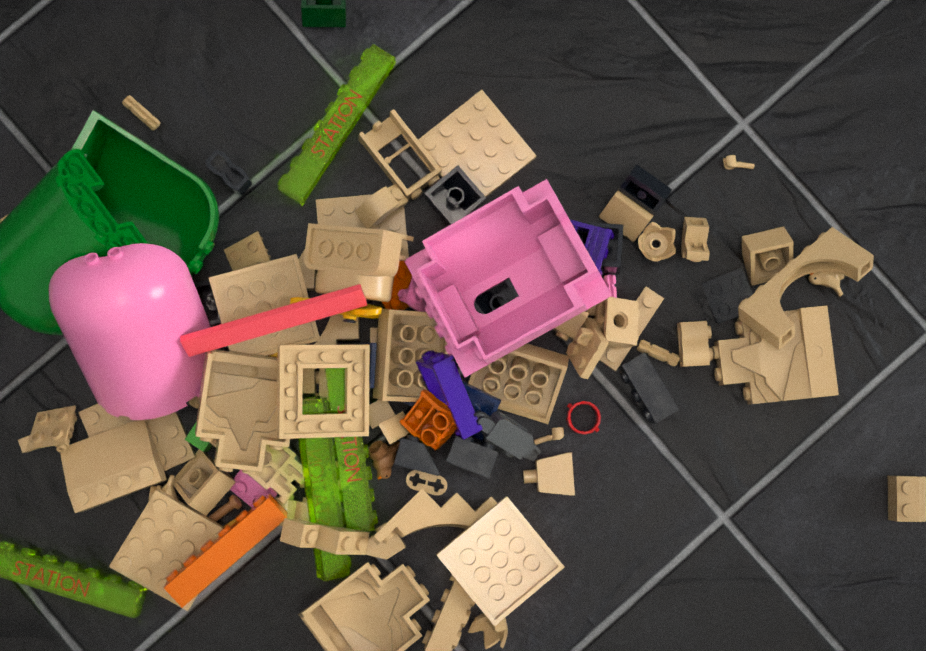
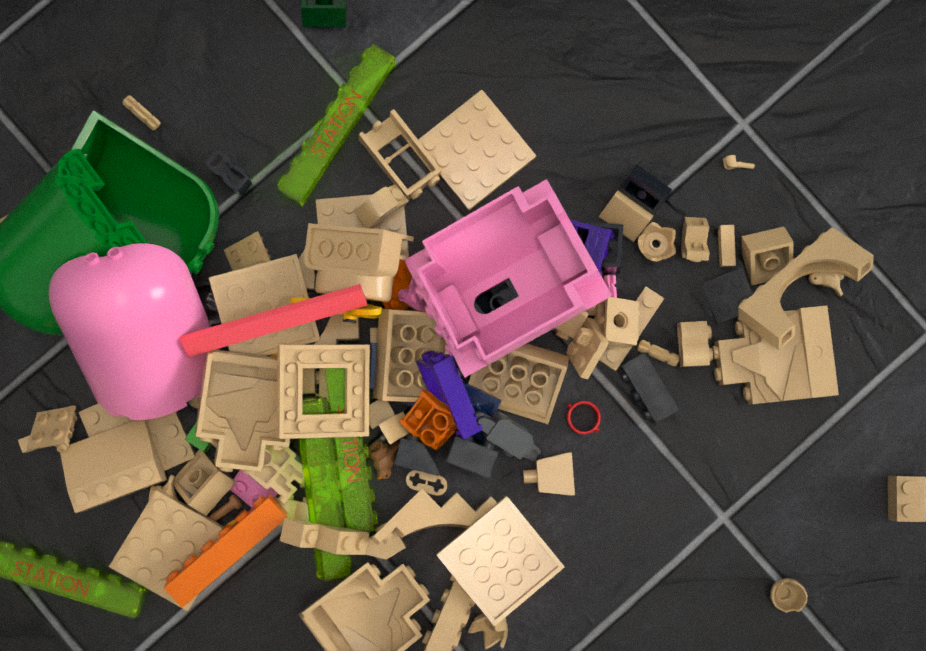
black slope [424,165,487,226] -> none
tan hand [534,427,564,445] -> none
none -> tan piece [718,225,736,268]
none -> tan hair [770,578,808,613]

